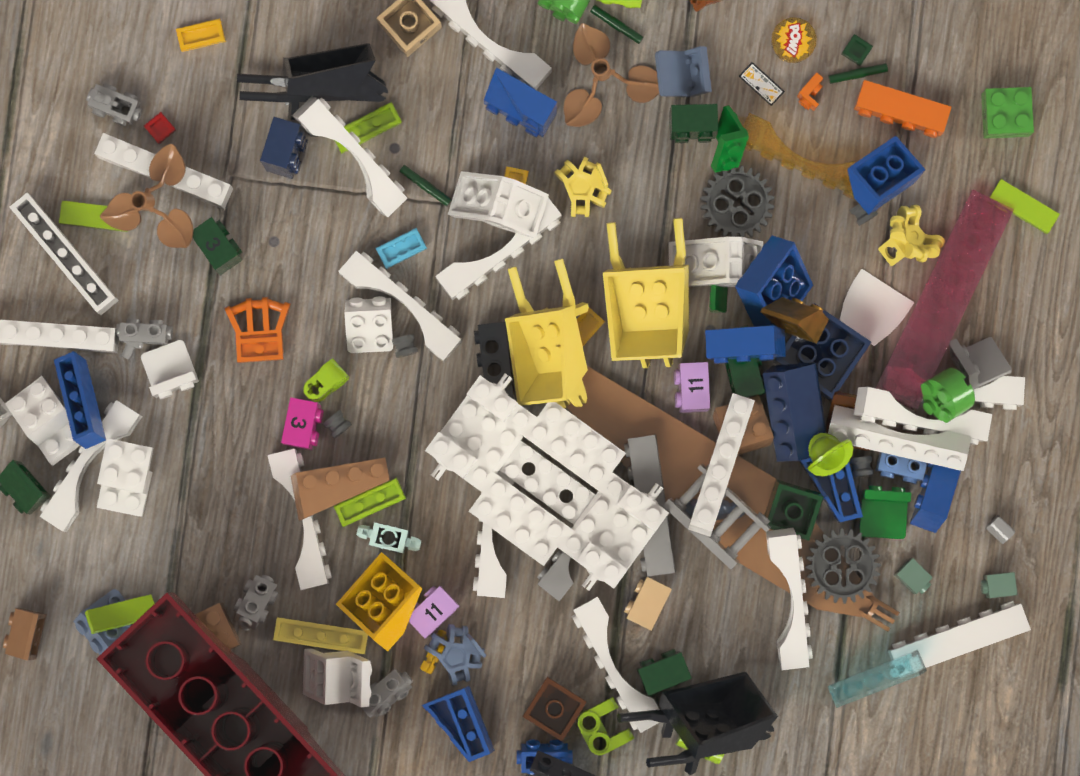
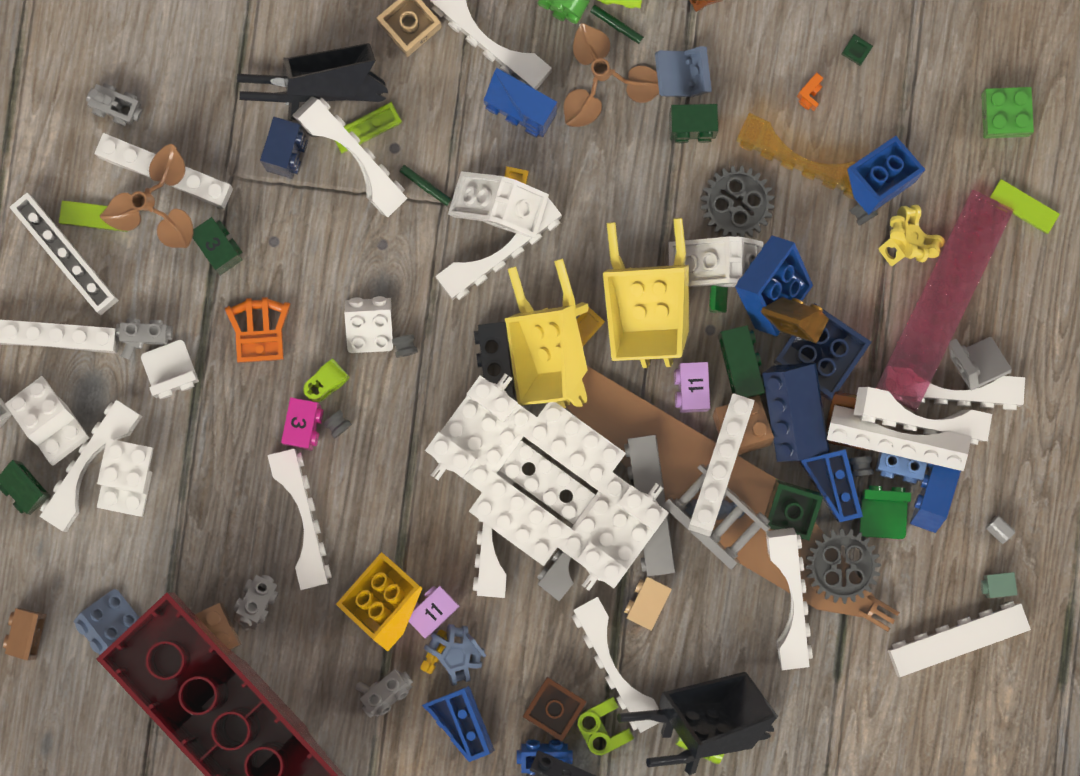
blue brick [54,351,106,449] -> none
lime tile [85,594,154,634] -> none
red tile [144,112,176,144] -> none
yellow tile [176,18,226,52] -> none
light yellow plate [273,617,368,654] -> none
medium nougat wedge [291,458,390,521] -> none
white bracket [303,648,372,707] -> none
lime tile [334,478,406,527] -> none
white arch [338,251,462,362] -> none
light aqua piece [356,522,422,553] -> none
medium azure plate [376,228,427,269] -> none
light yellow piece [554,157,612,217] -> none
dark green brick [636,649,692,696] -> none
blue wedge [705,325,786,364] -> none
green bracket [711,105,749,173] -> none
sticker [739,62,785,106] -> none
tile [771,17,817,63] -> none
lime helmet [807,433,853,477] -> none
clear light blue brick [827,649,927,708] -> none
dark green piece [828,63,888,84] -> none
white sticker [840,269,914,346] -> none
orange brick [854,80,951,138] -> none
sand green brick [894,558,933,594] -> none
bright green brick [921,368,975,423] -> none

